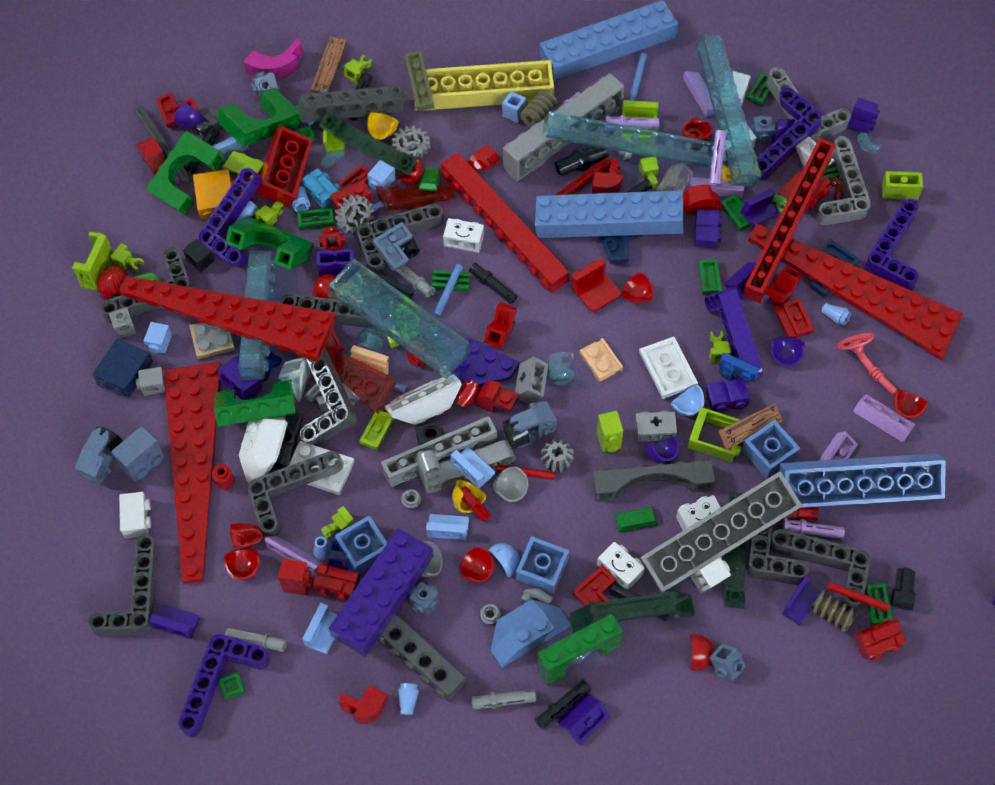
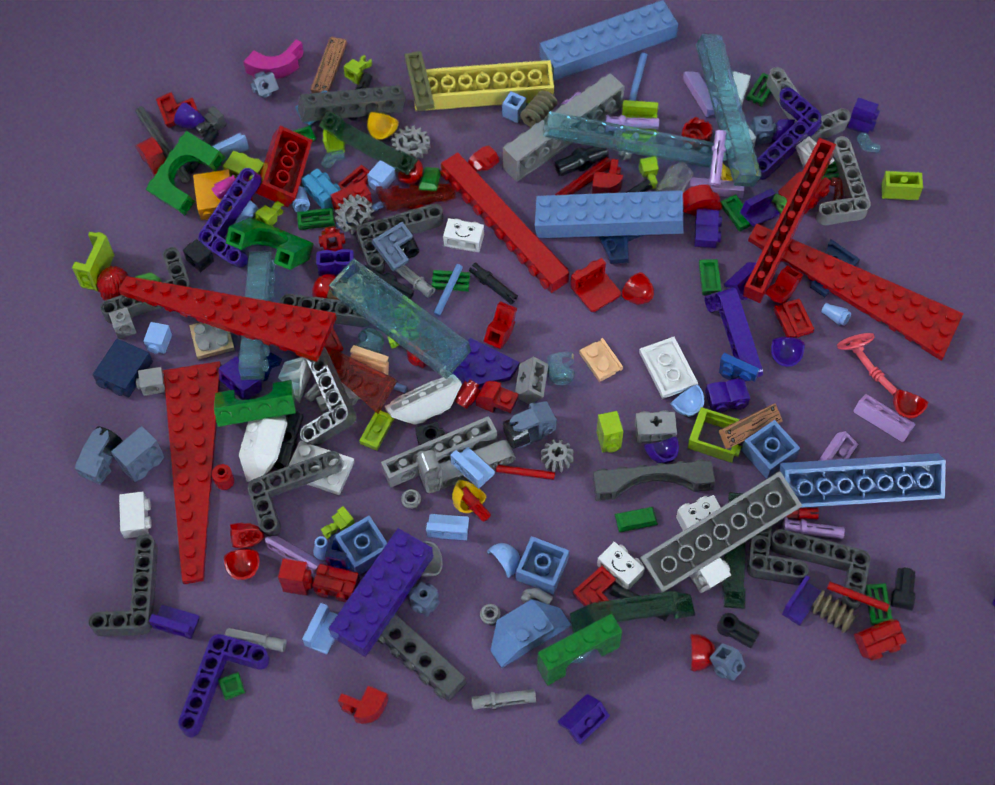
lime piece [110,243,145,273] -> none
green arch [217,88,300,147] -> none
light blue cone [398,683,419,715] -> none
red helmet [459,547,495,583] -> none
light grey helmet [493,467,528,502] -> none
black pin [535,680,591,730] -> none
lime piece [709,331,731,364] -> none
dark purple beam [865,199,919,290] -> none
none -> dark pink cone [212,175,236,200]
none -> black piece [717,613,760,649]

